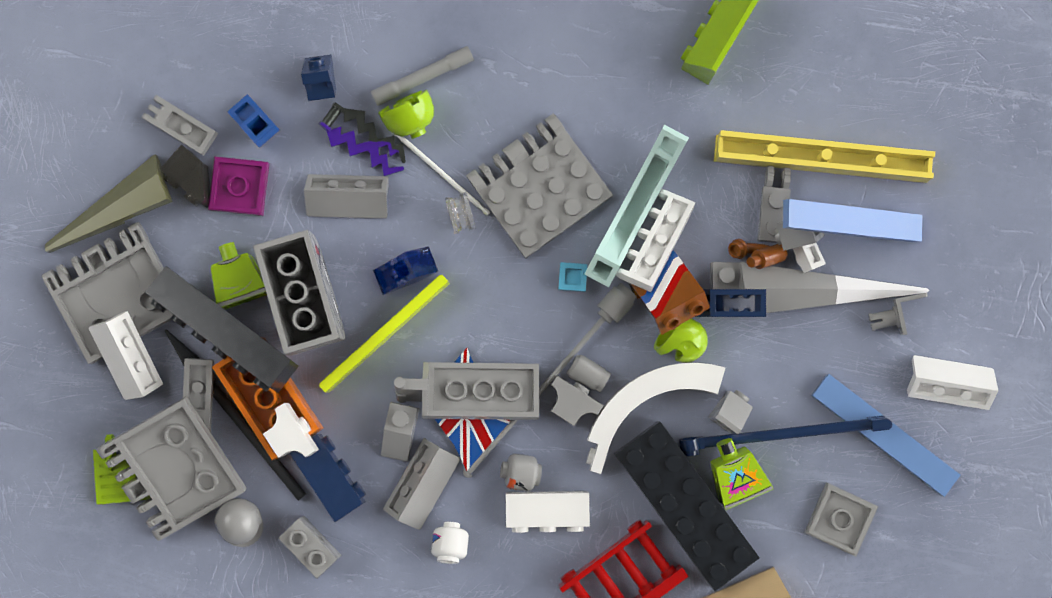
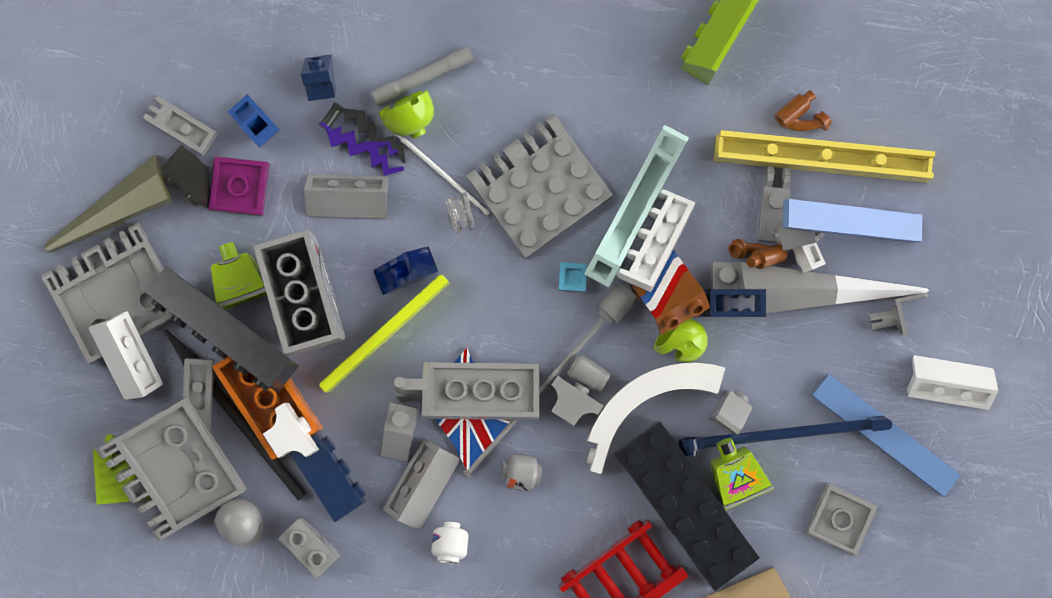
white brick [506,491,590,533] -> none
none -> dark orange plant [774,90,832,131]

